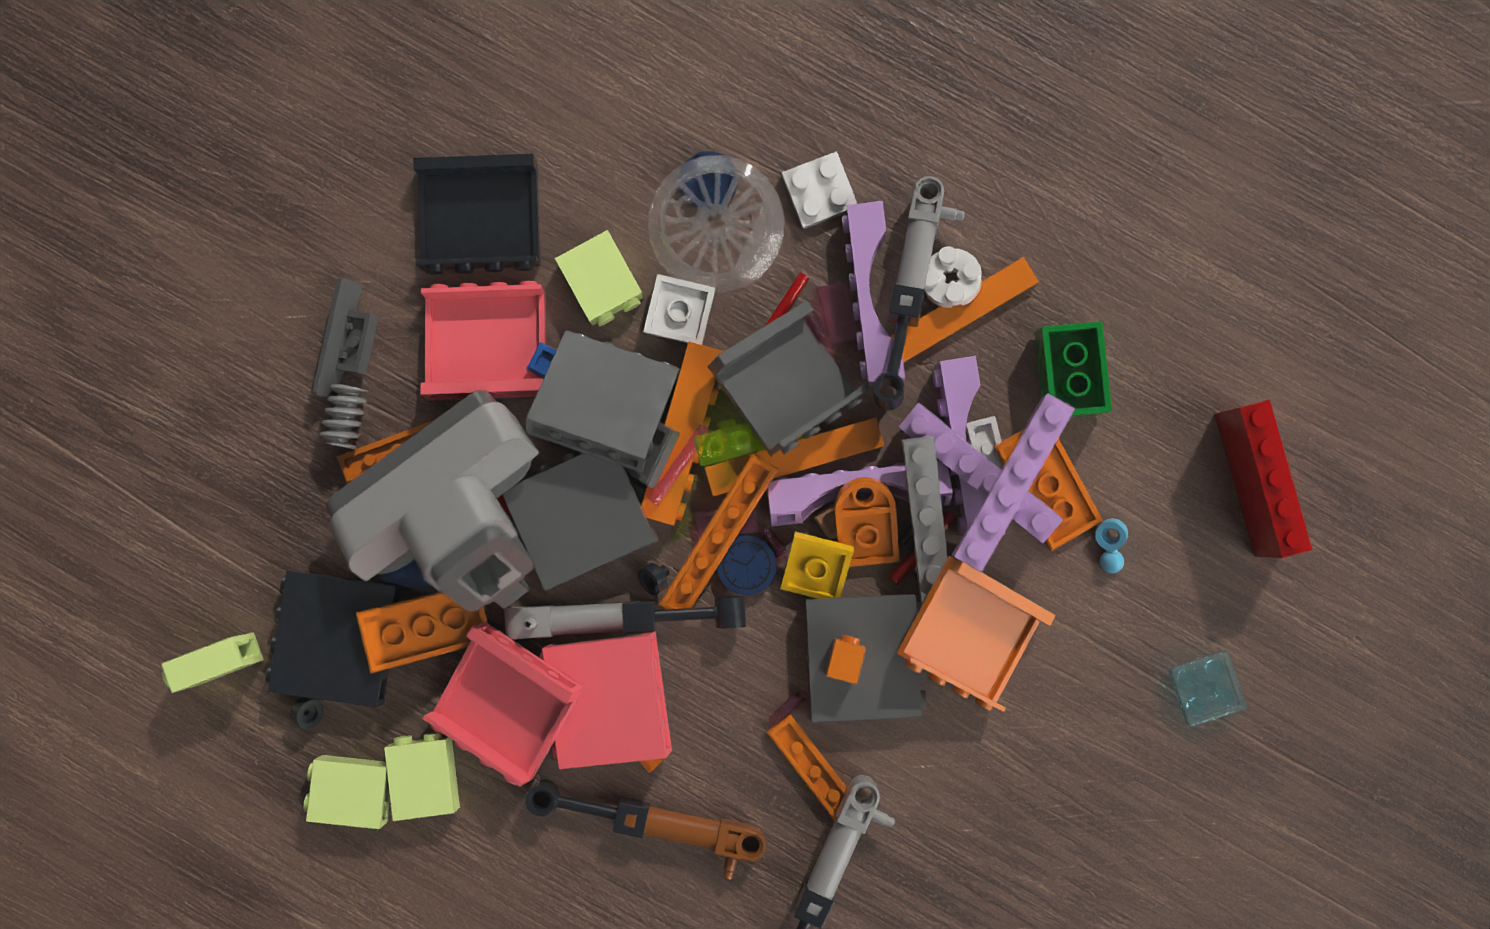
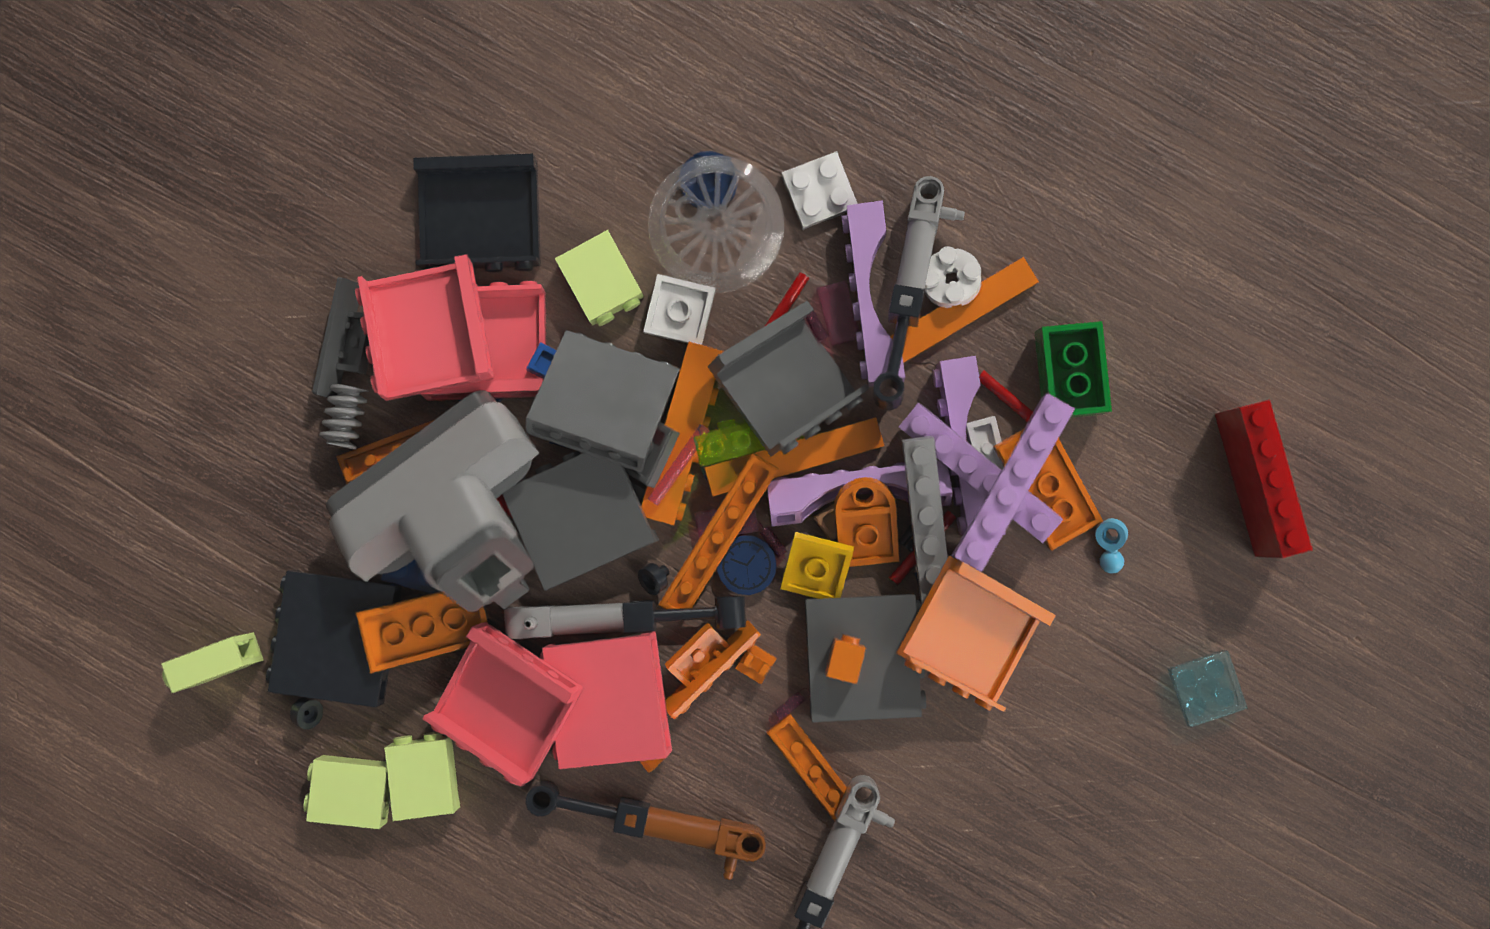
none -> coral panel [355,255,494,401]
none -> orange bracket [664,620,761,719]
none -> orange tile [735,644,777,684]
none -> red bar [979,370,1033,422]

